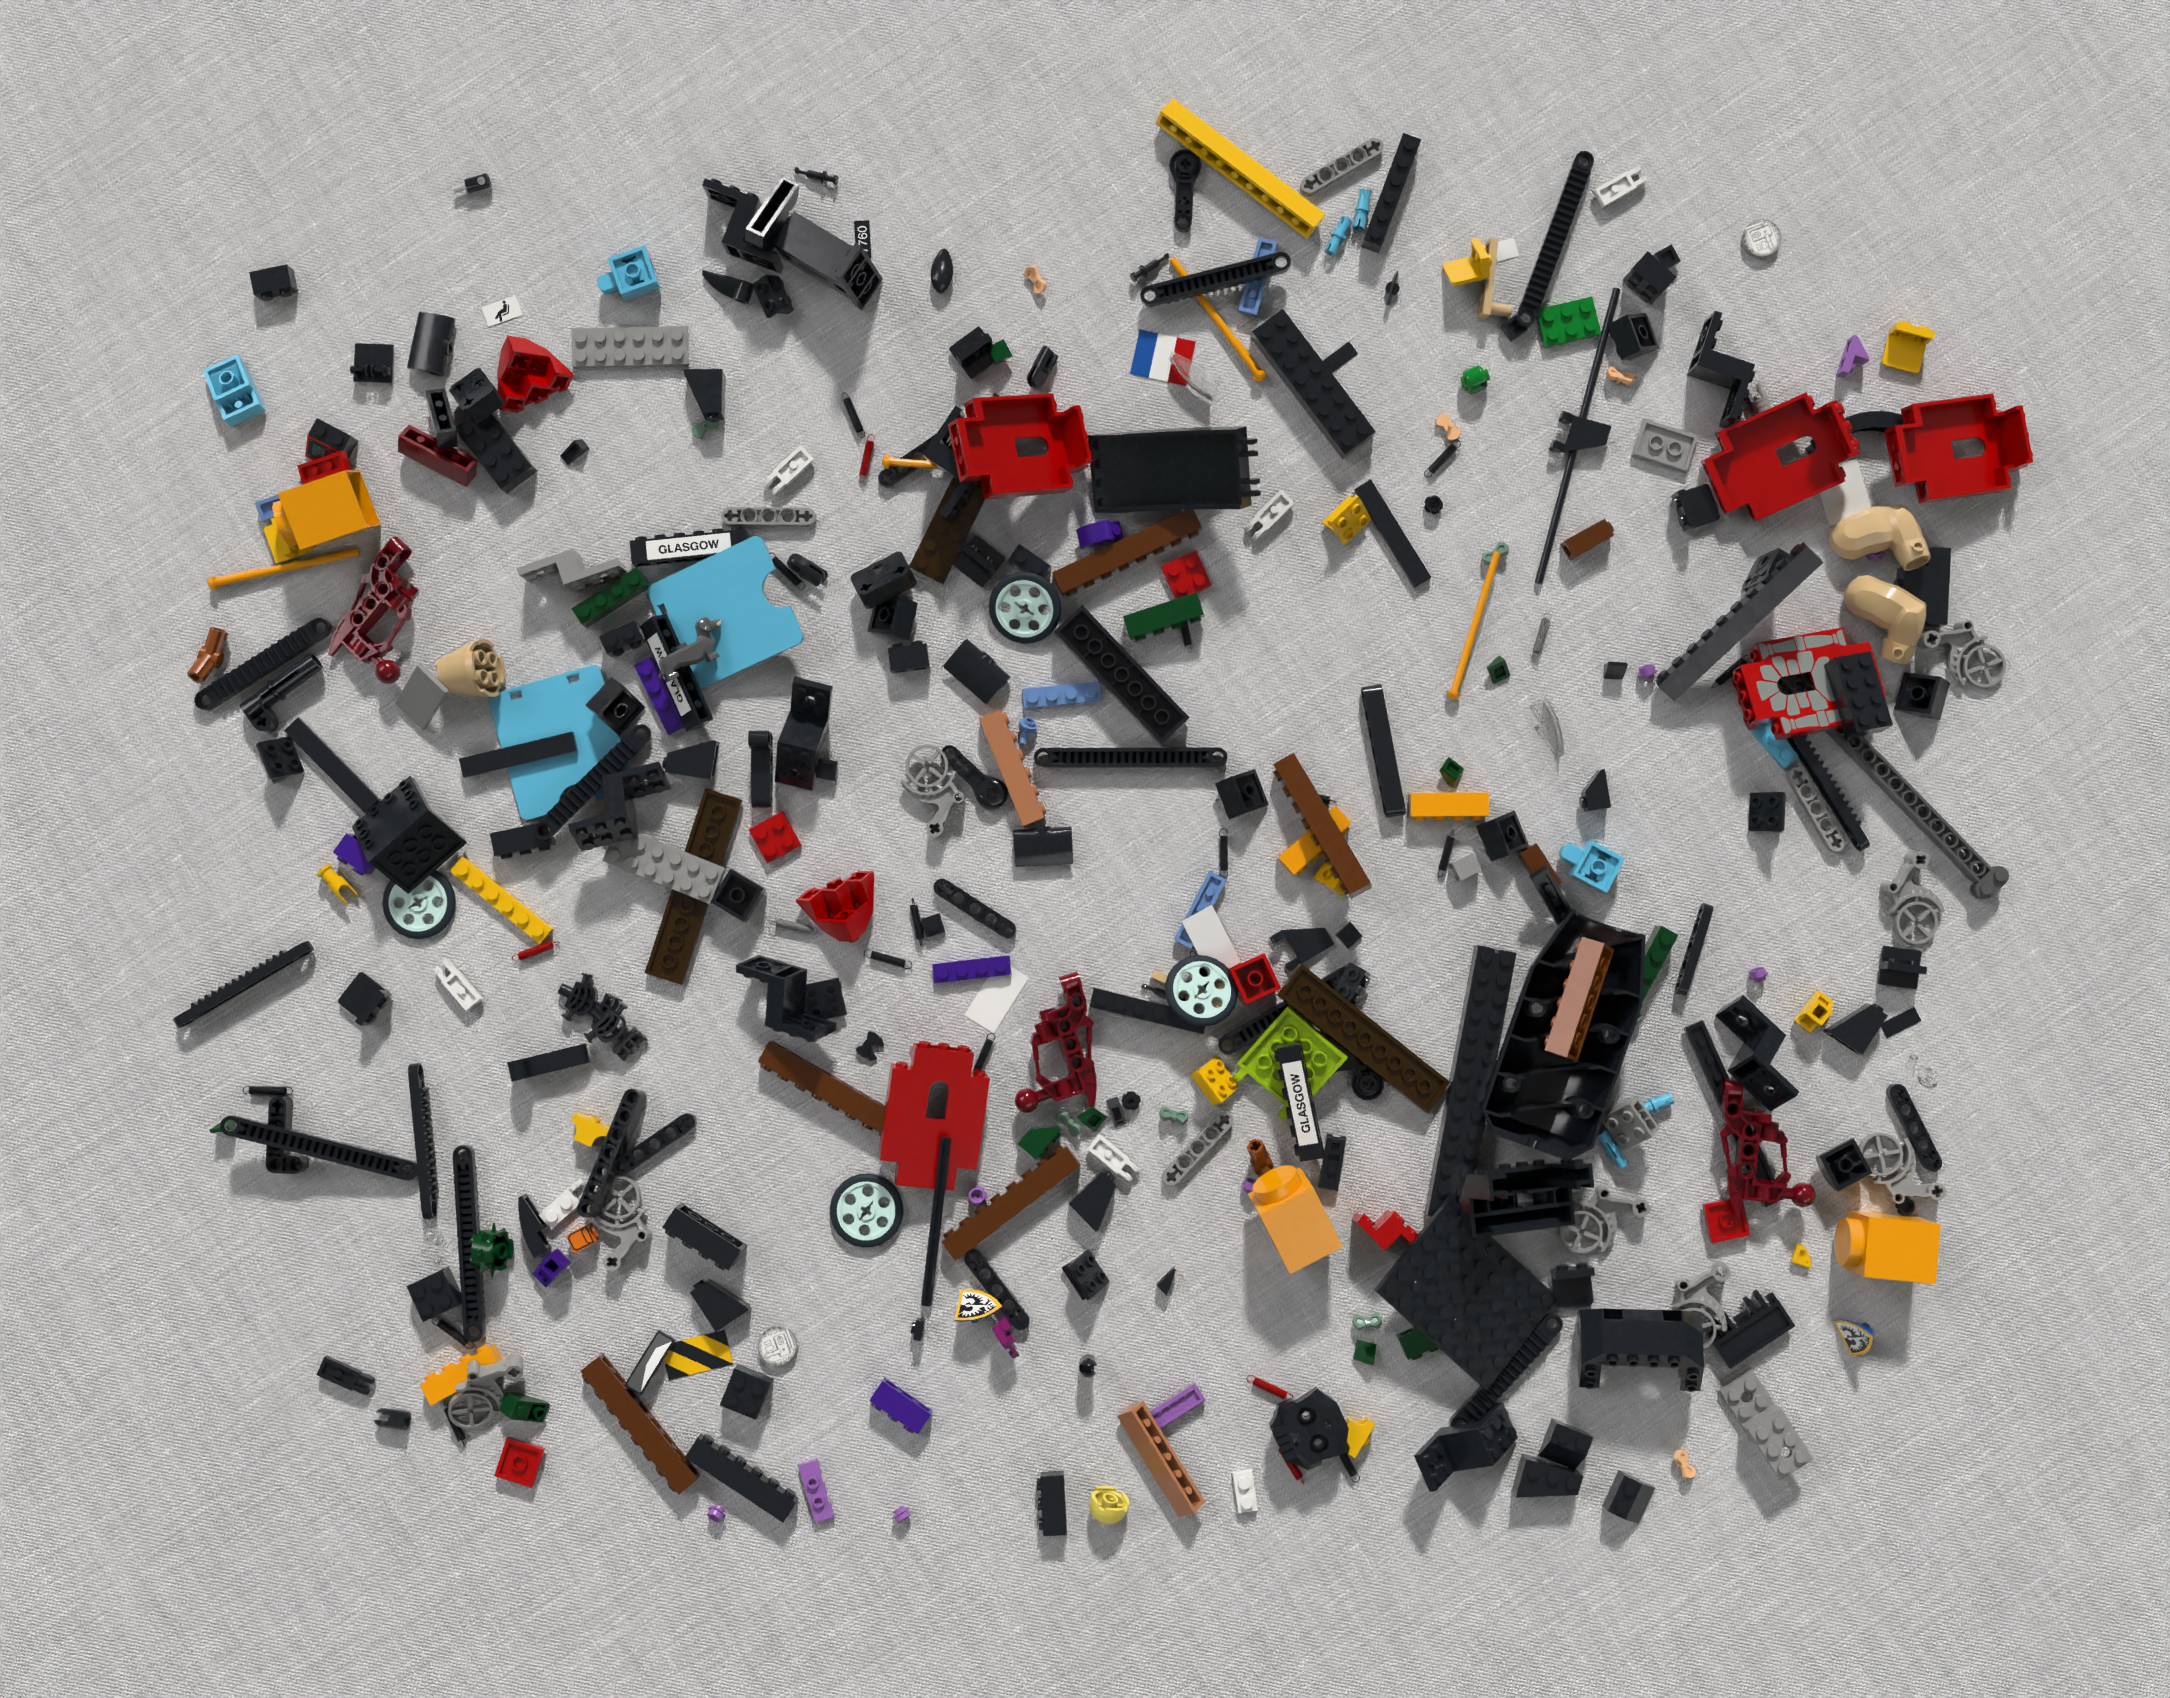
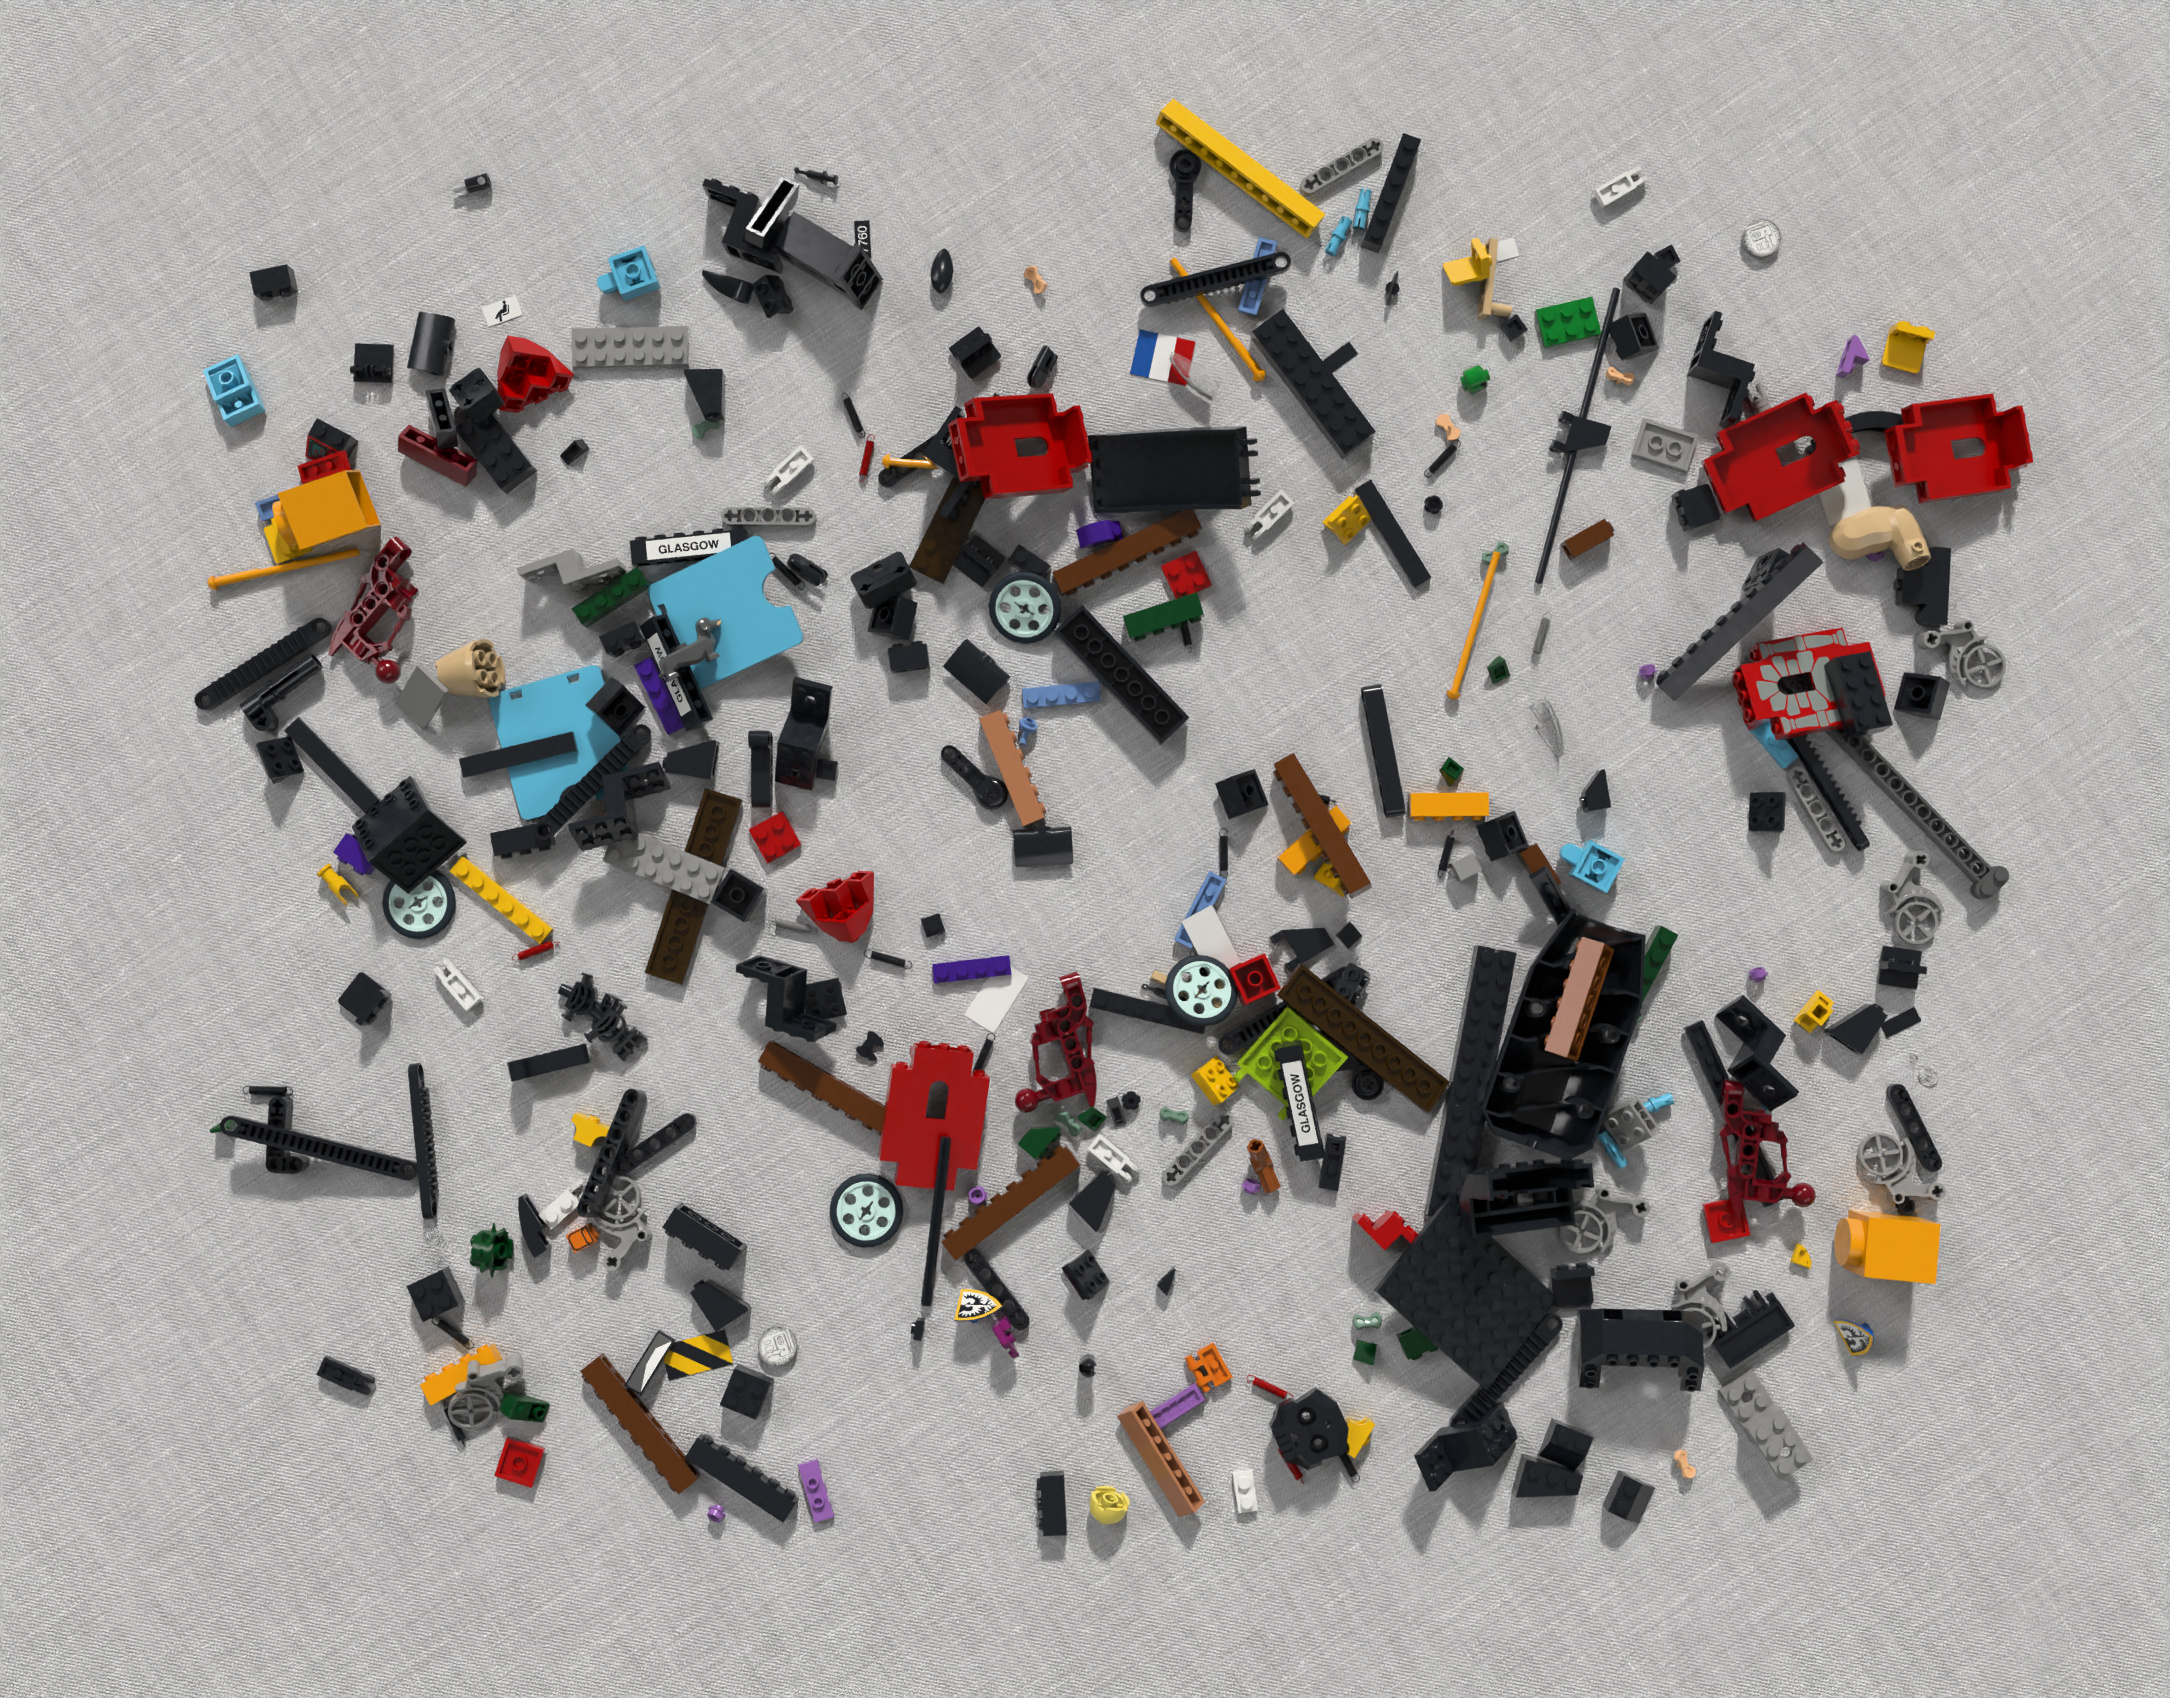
black gear [173,941,314,1028] -> none
dark orange piece [187,627,228,684] -> none
black piece [374,1408,411,1430] -> none
black gear [453,1145,486,1342] -> none
dark purple brick [532,1248,571,1288] -> none
dark purple brick [869,1377,933,1434] -> none
medium lavender plate [892,1506,911,1523] -> none
light grey piece [900,744,966,837] -> none
black piece [910,898,924,947] -> none
black beam [934,879,1016,938] -> none
dark green slope [987,339,1013,365] -> none
black gear [1034,747,1228,768] -> none
black piece [1130,253,1169,282] -> none
light orange container [1248,1165,1343,1274] -> none
black gear [1515,151,1594,329] -> none
black slope [1603,662,1628,680] -> none
black beam [1675,903,1713,996] -> none
black piece [1712,655,1750,688] -> none
black brick [1816,1138,1872,1191] -> none
tan piece [1843,575,1927,665] -> none
none -> orange plate [1185,1342,1233,1393]

